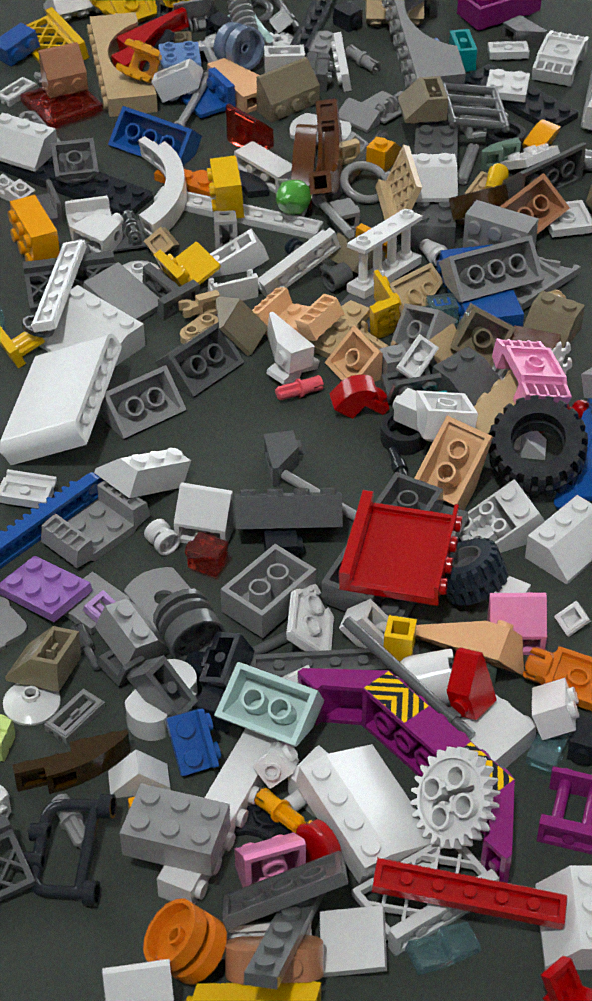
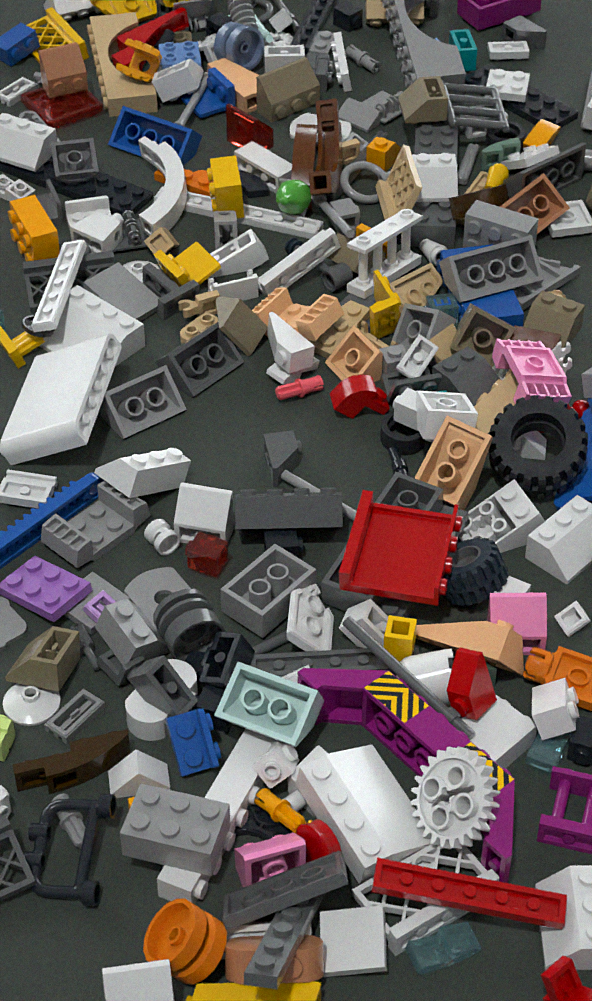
white plate [532,30,589,87] -> none

